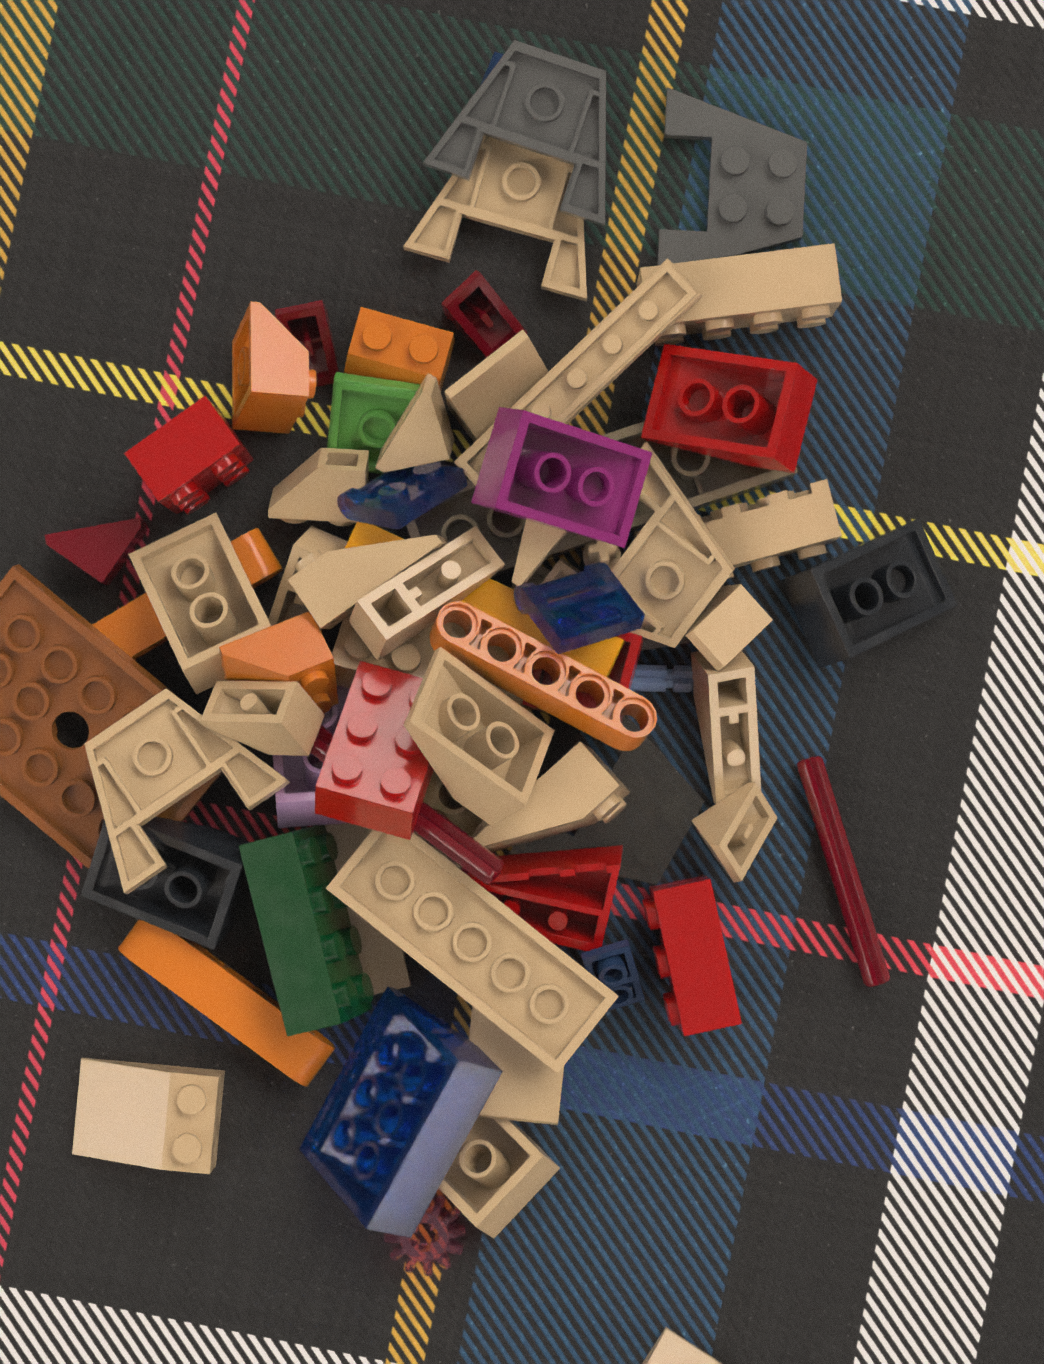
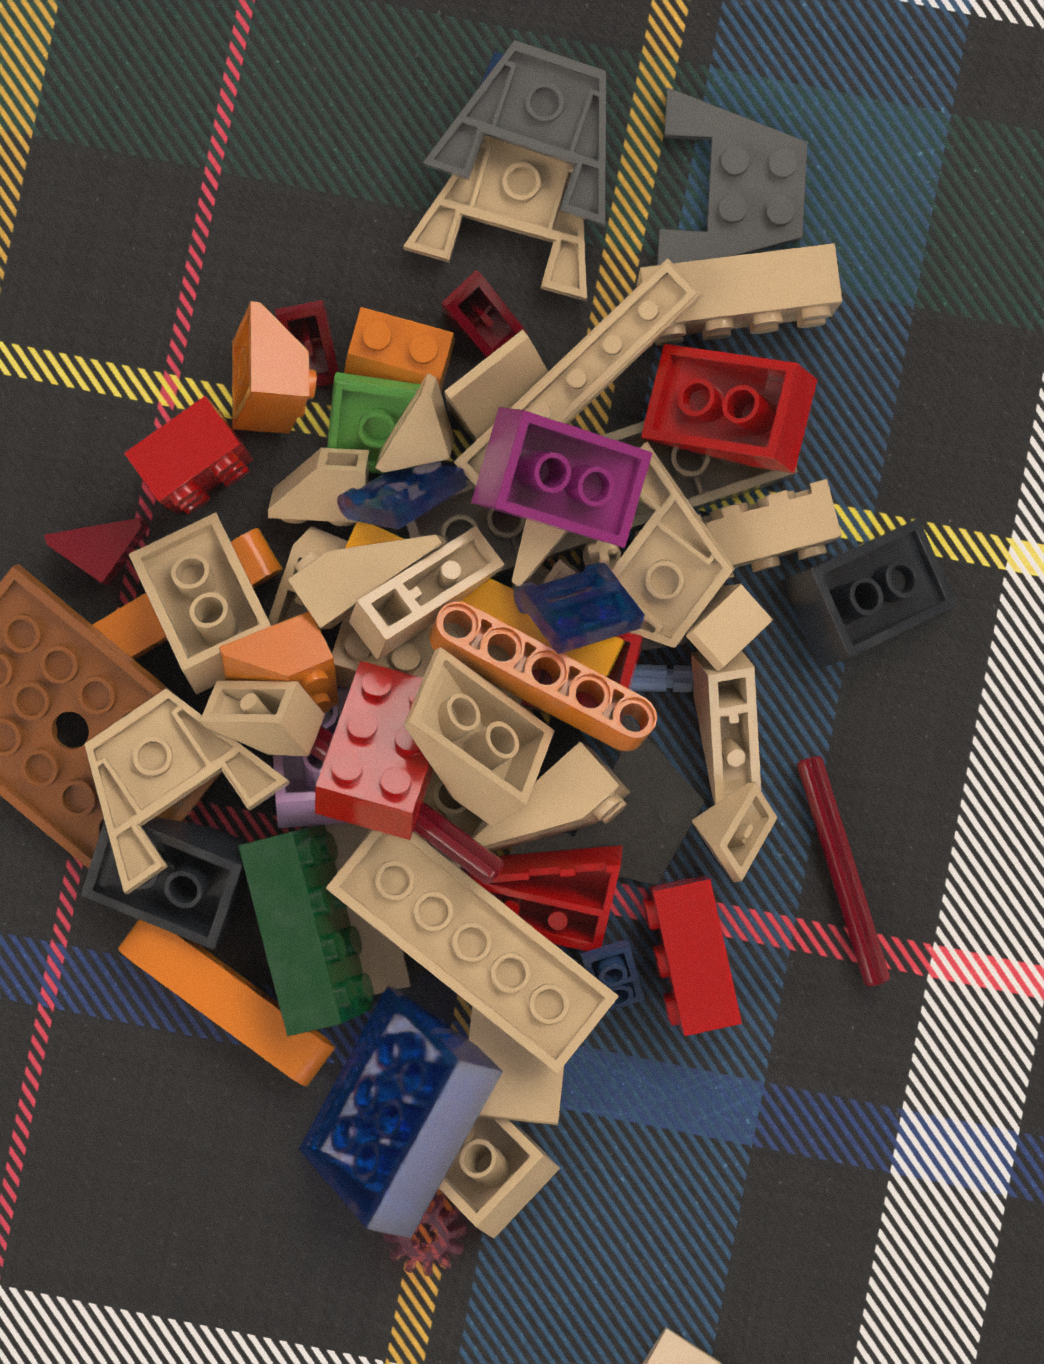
tan slope [72,1058,225,1174] -> none

